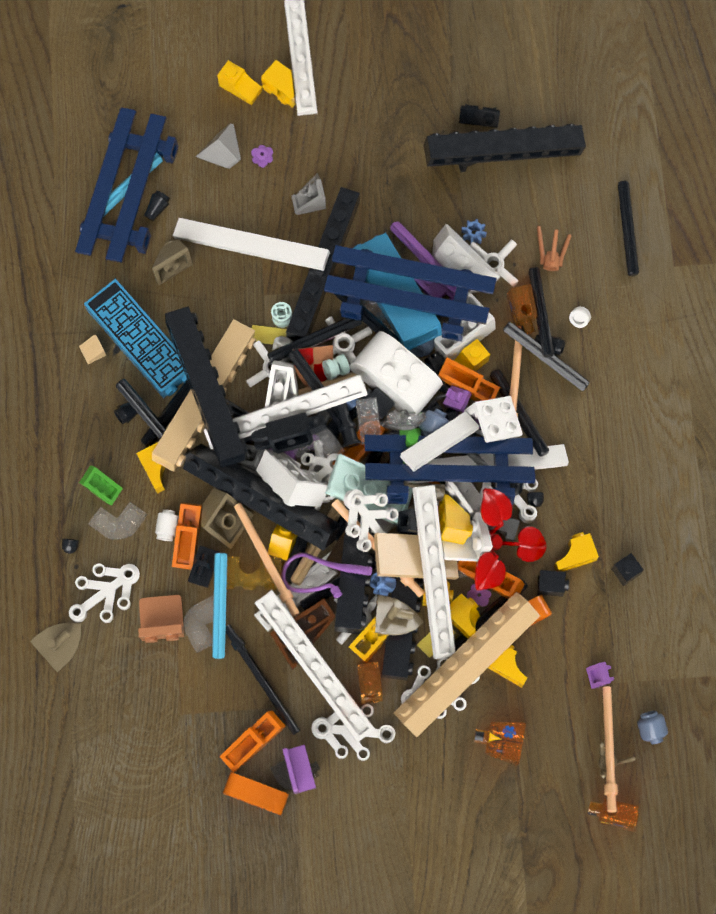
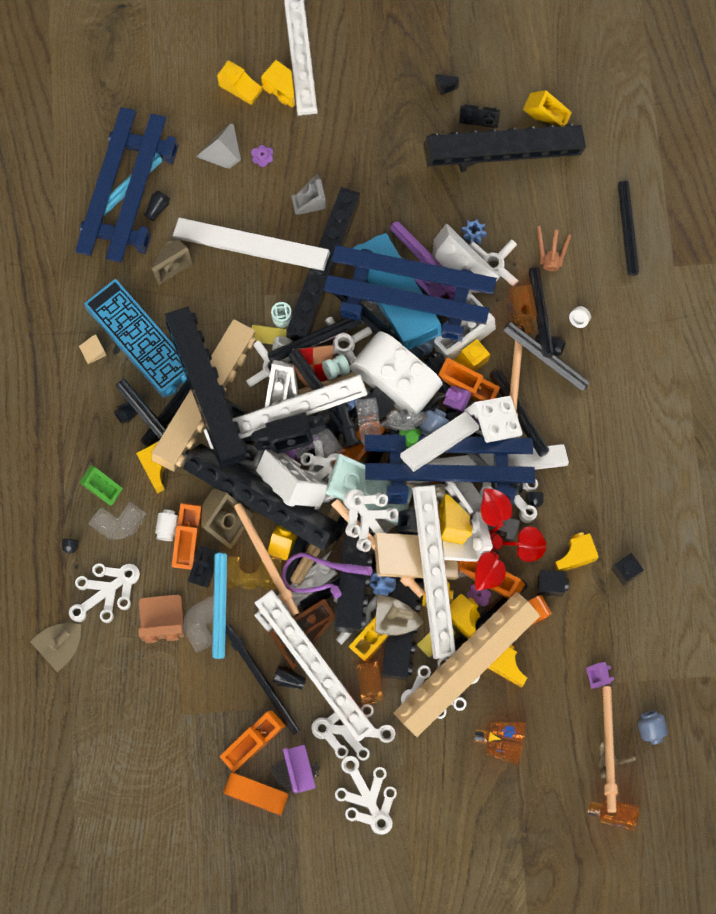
none -> black cone [273,665,306,690]
none -> white plant [335,756,397,834]
none -> black slope [435,74,459,95]
none -> yellow arch [523,90,572,127]

